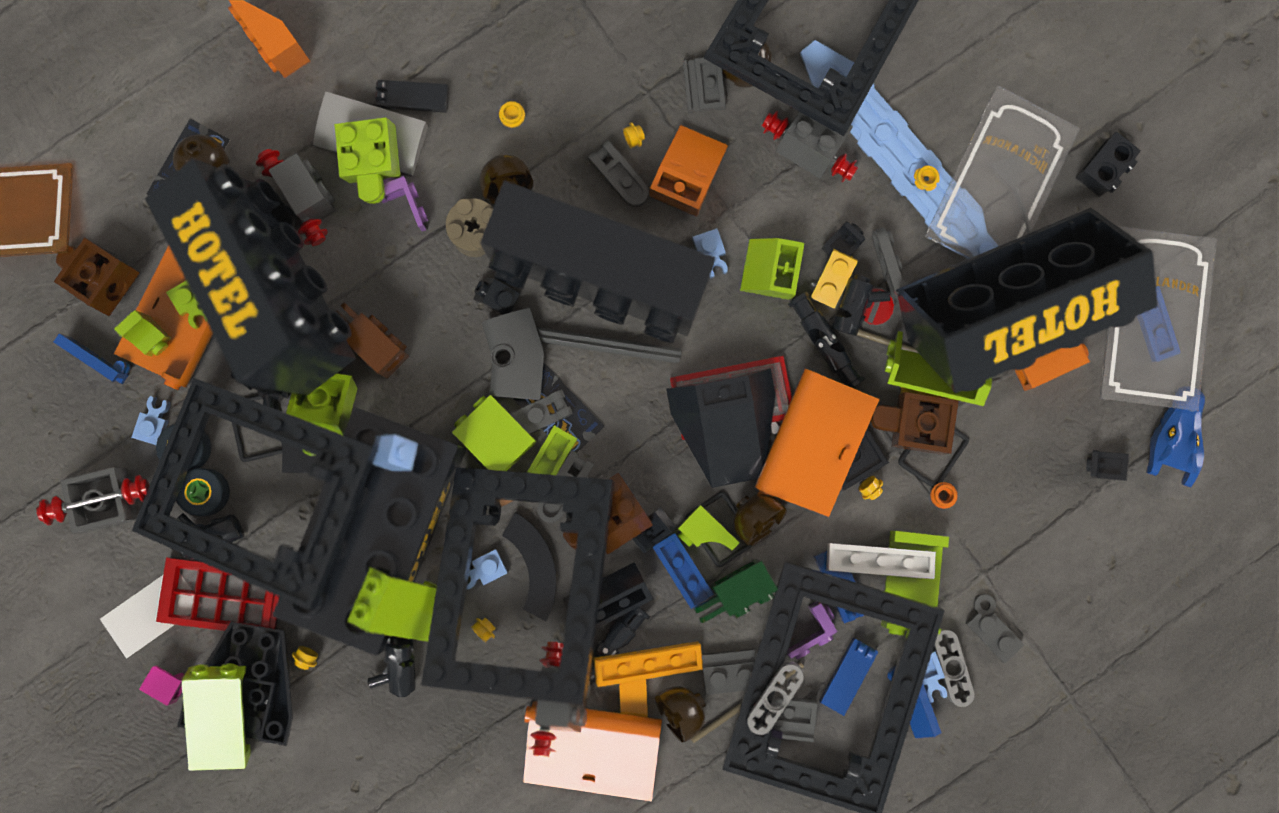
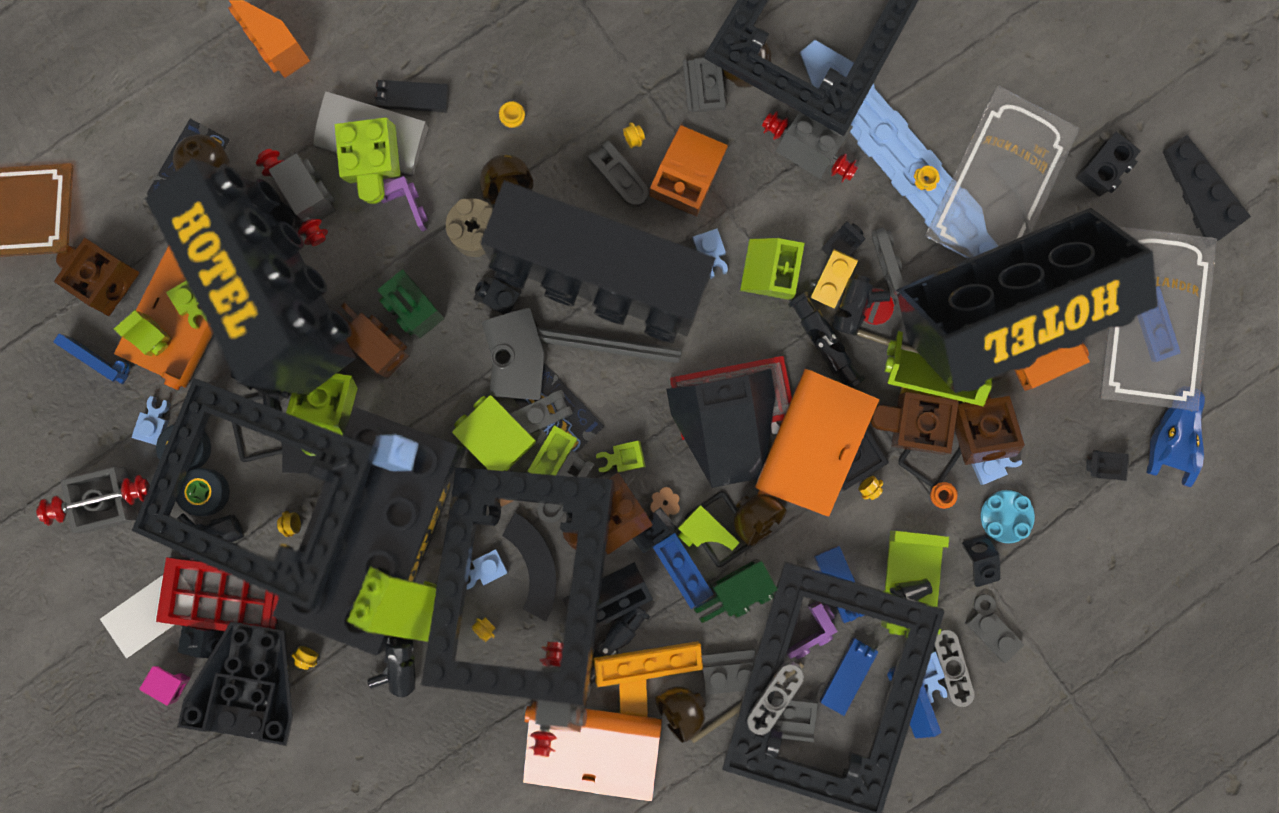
panel [182,664,251,770] -> none
white plate [826,543,936,579] -> none
none -> black bracket [178,626,225,658]
none -> yellow plate [277,511,301,537]
none -> dark green brick [377,269,445,338]
none -> lime plate [596,441,646,473]
none -> medium nougat plant [650,487,680,516]
none -> black cone [890,578,932,601]
none -> reddish brown brick [955,393,1025,465]
none -> black bracket [962,535,1001,587]
none -> light blue plate [972,458,1022,485]
none -> medium azure dish [980,490,1035,543]
none -> black wing [1163,135,1251,249]

